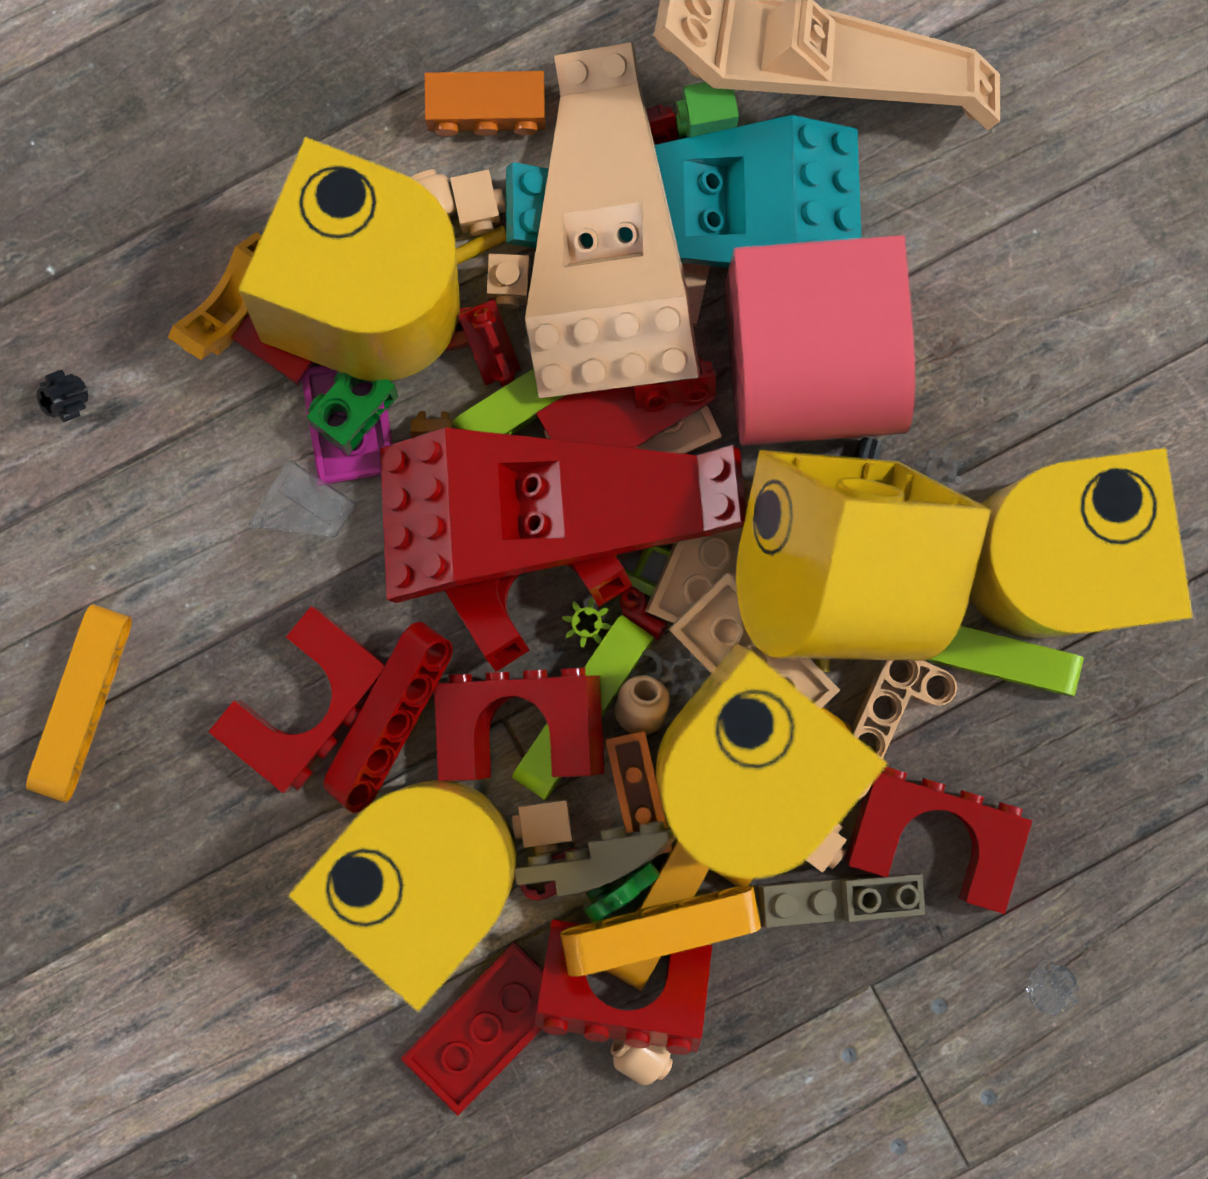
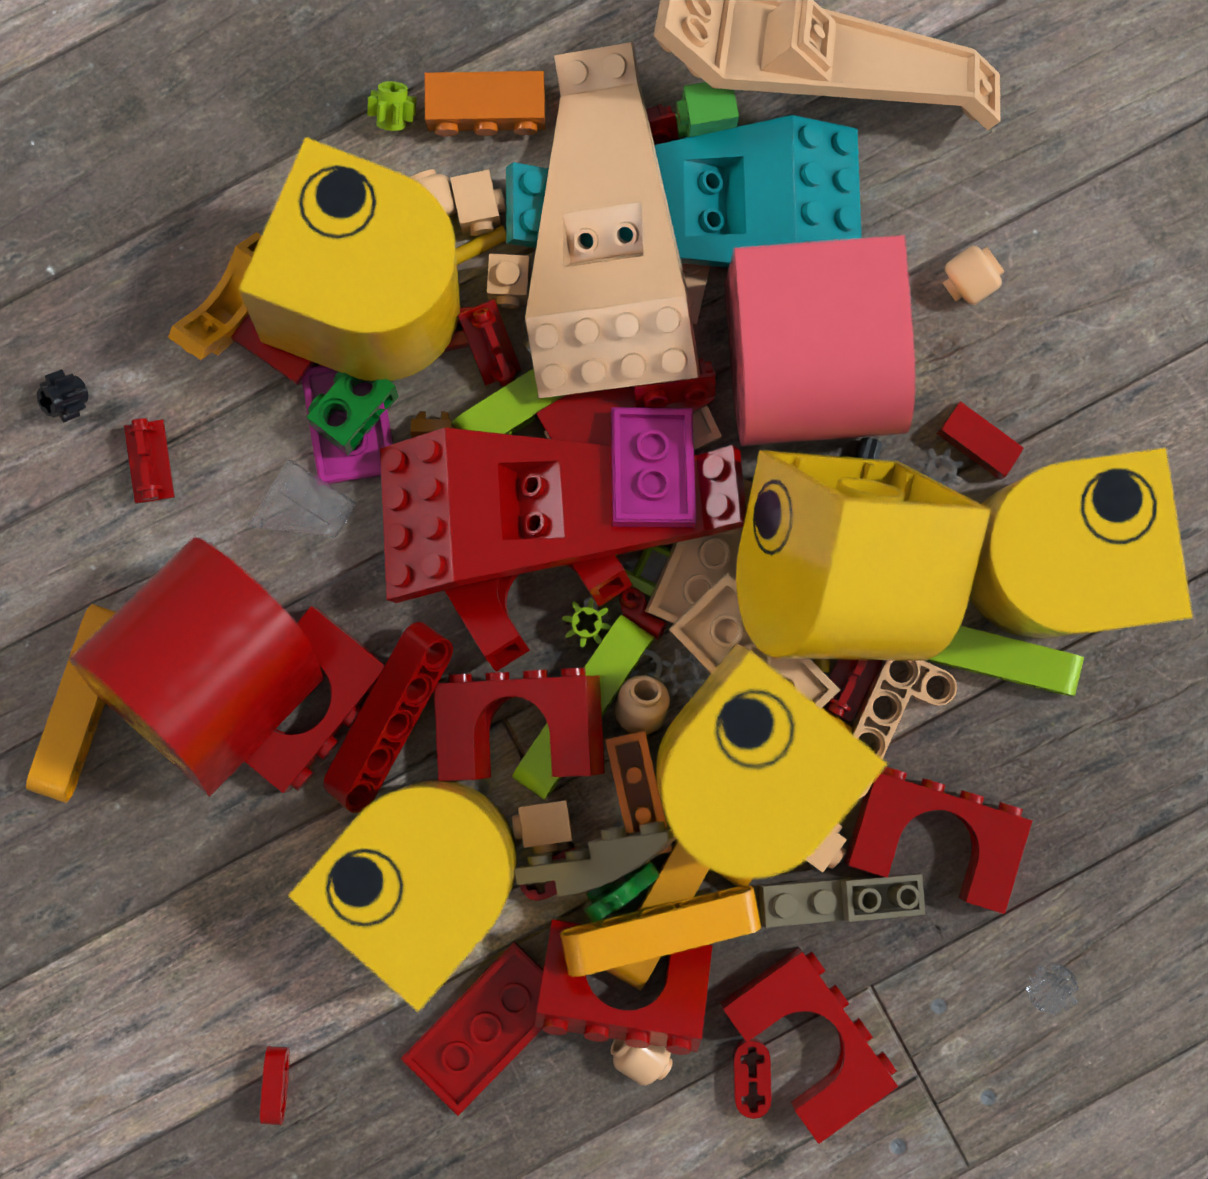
none -> red brick [69,537,324,797]
none -> red hinge [124,418,175,504]
none -> red beam [260,1046,290,1125]
none -> lime gear [367,81,417,131]
none -> dark pink tile [611,407,696,527]
none -> red arch [721,947,898,1144]
none -> red beam [733,1038,772,1119]
none -> red hinge [823,659,883,723]
none -> red slope [936,401,1024,480]
none -> light nougat head [943,245,1005,305]

